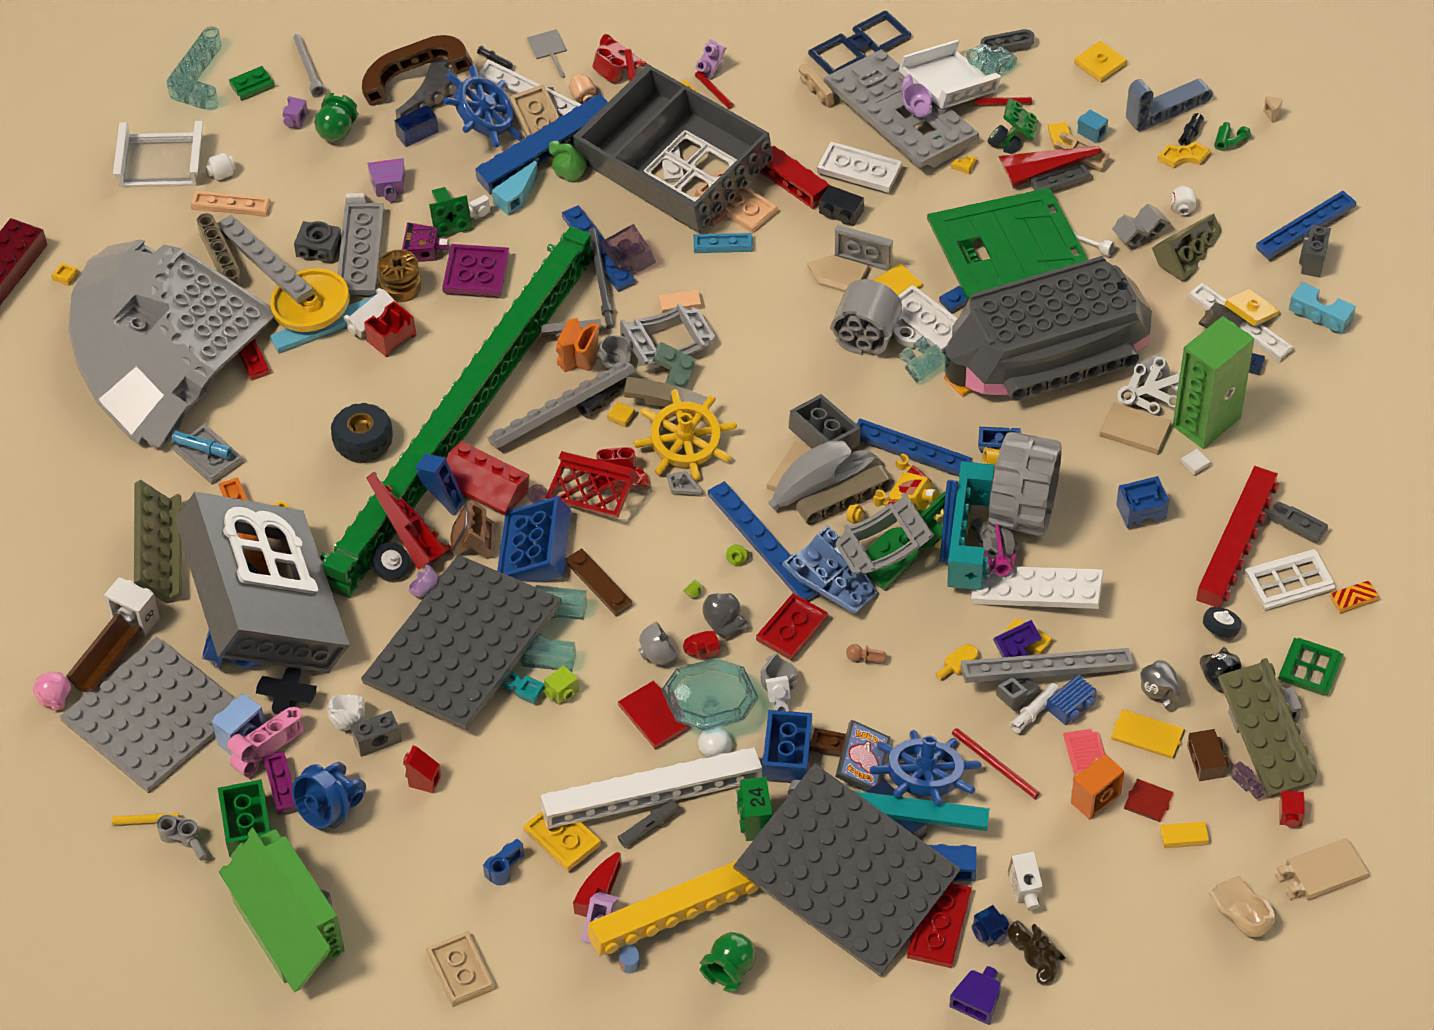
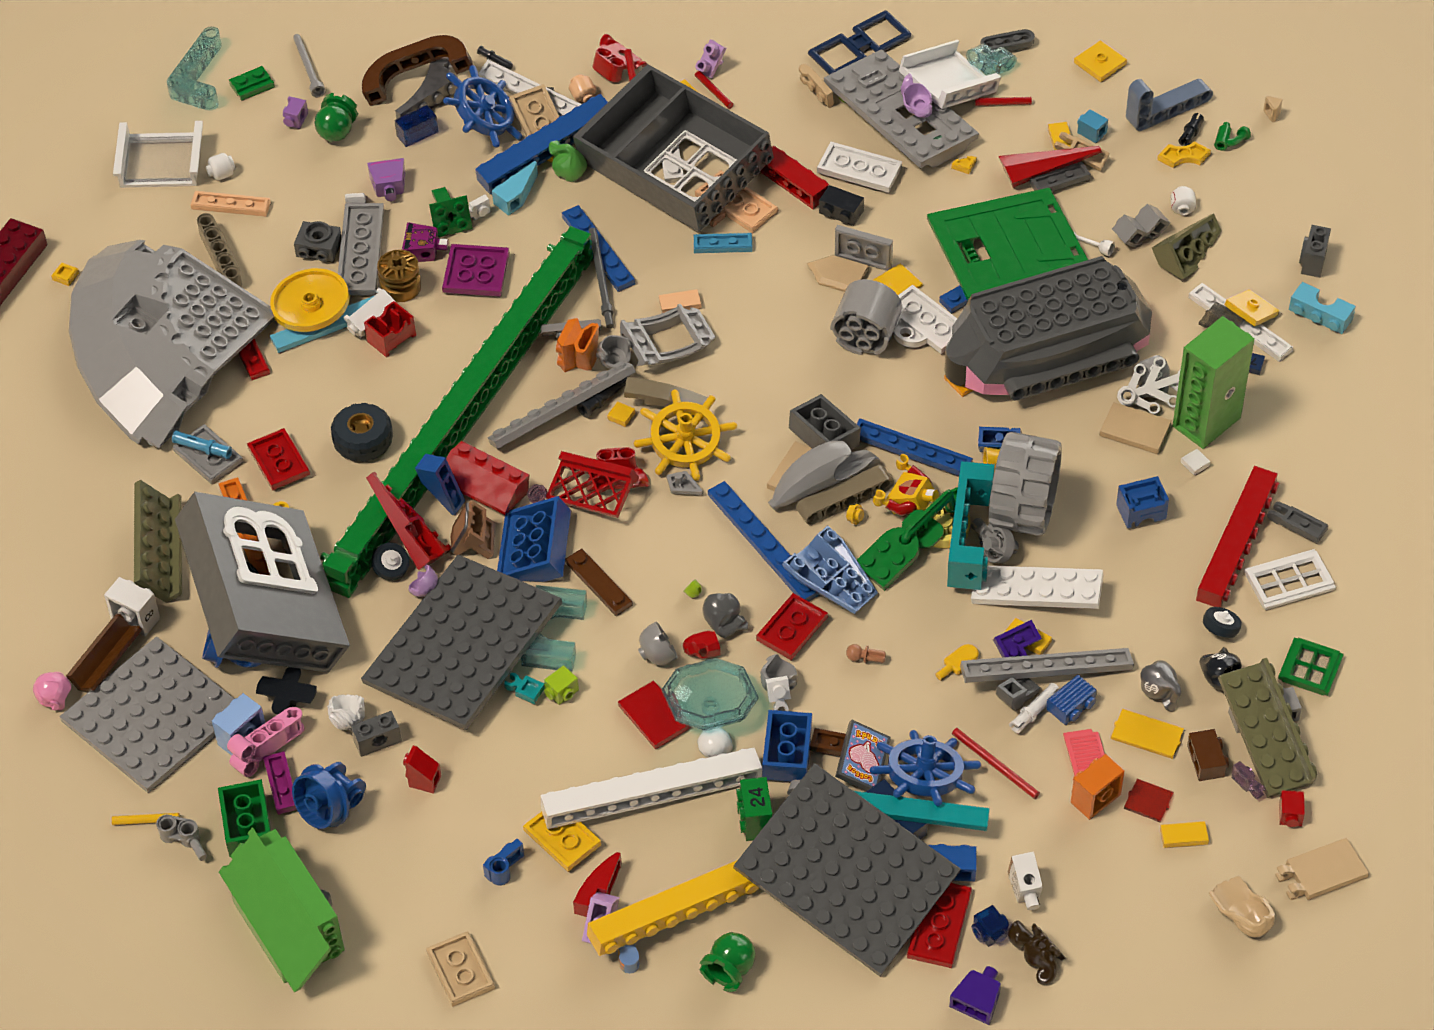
light grey plate [217,215,314,304] -> none
light grey piece [527,29,567,78] -> none
slope [600,224,656,272] -> none
dark grey pin [617,799,679,848] -> none
sand green plate [652,342,696,389] -> none
lime plate [726,544,749,565] -> none
light grey wedge [835,493,935,575] -> none
clear light blue plate [899,336,948,383] -> none
blue axle [940,480,958,563] -> none
dark pink plant [984,524,1017,576] -> none
green plate [988,98,1039,154] -> none
blue plate [1256,191,1356,259] -> none
light orange tile [1330,580,1379,613] -> none
none -> red plate [247,428,310,491]

